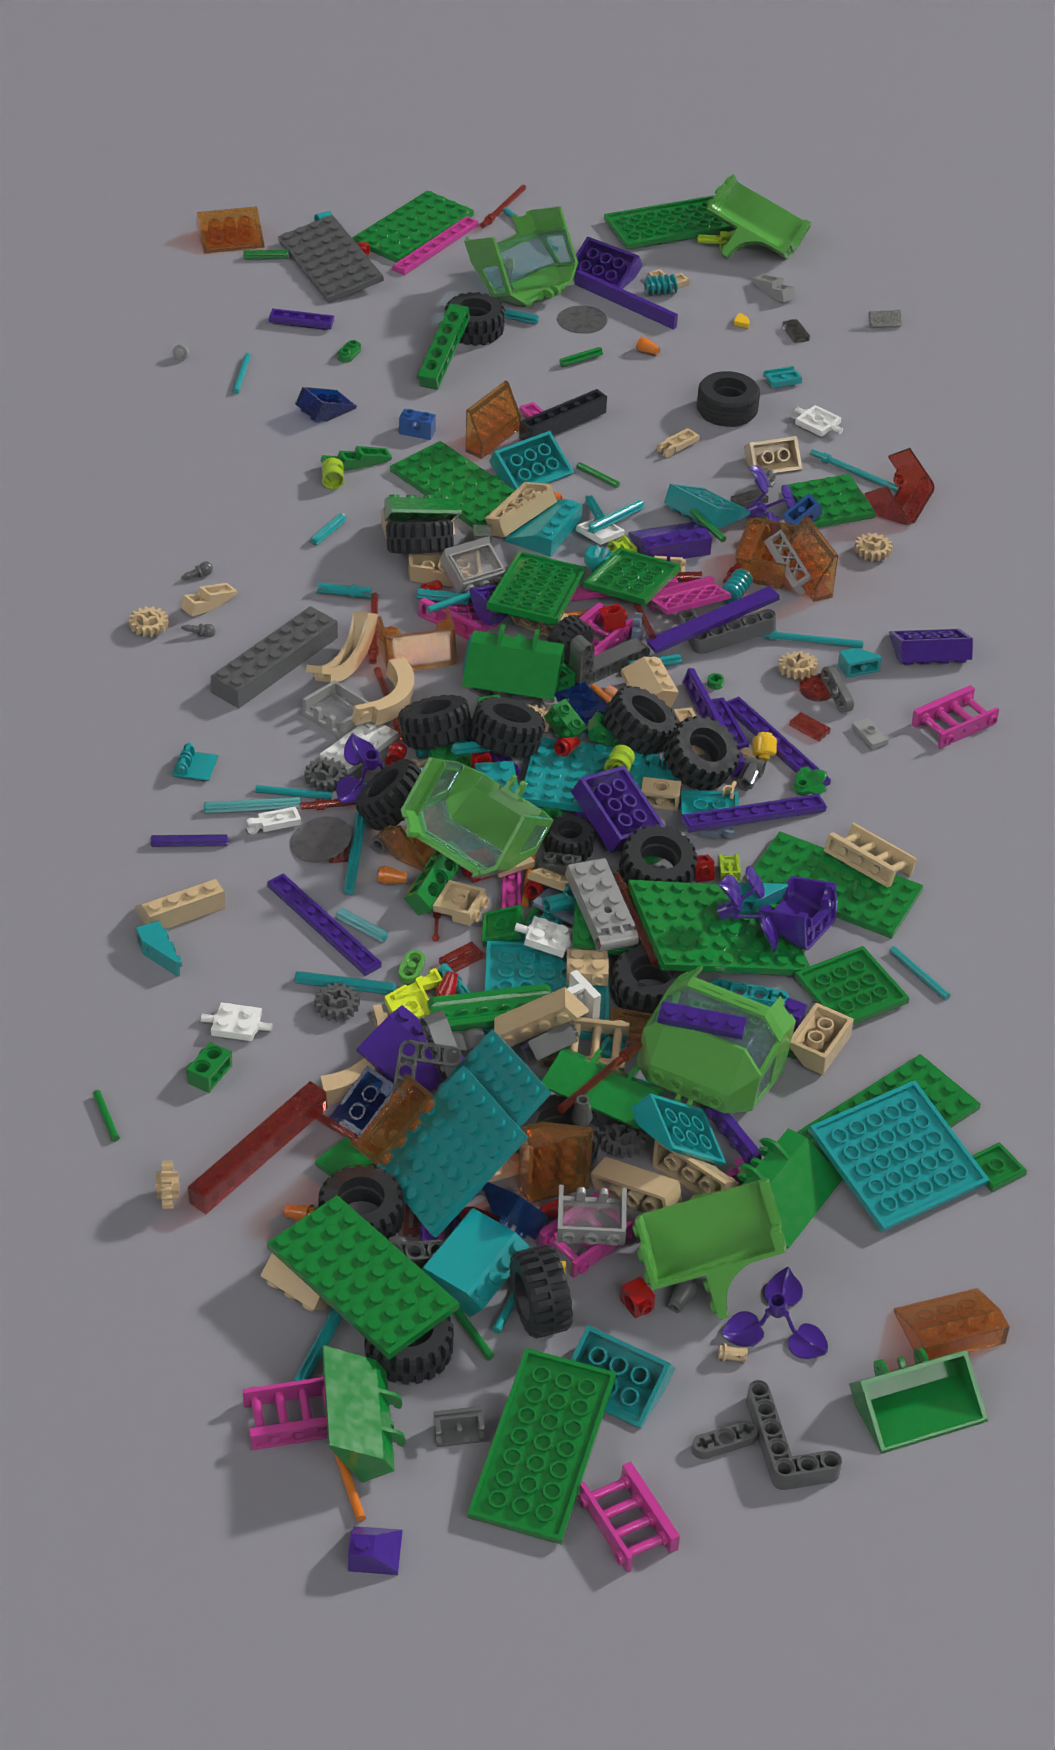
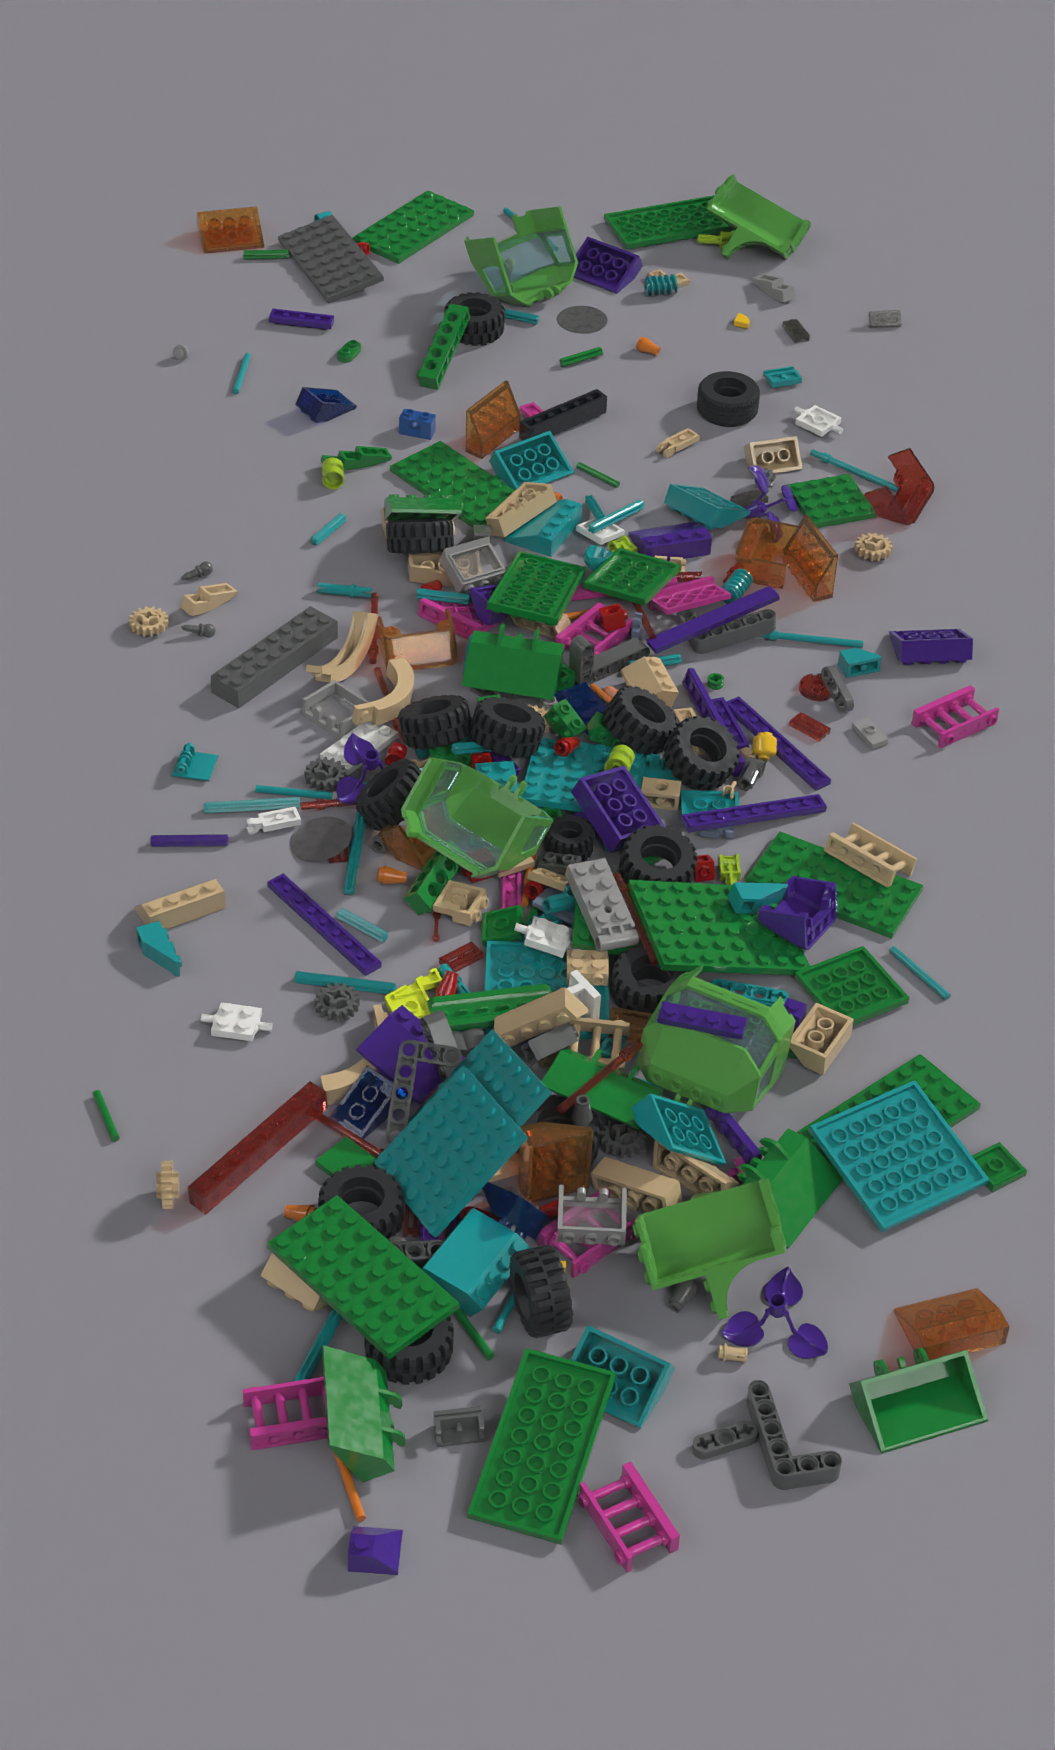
green brick [186,1042,233,1093] -> none
clear orange windscreen [350,1073,436,1167] -> none
dark pink tile [392,216,478,276] -> none
bright green plate [398,950,425,984] -> none
teal bar [427,585,488,613] -> none
clear red bar [480,185,526,228] -> none
black tyre [547,615,594,665] -> none
dark purple tile [575,269,678,330] -> none
red brick [620,1276,656,1319] -> none
green bar [690,508,726,543] -> none
dark purple plant [717,866,779,953] -> none
light grey fence [764,529,812,596] -> none
tan gear [778,651,818,680] -> none
blue brick [783,493,822,535] -> none
green plate [793,766,827,796] -> none

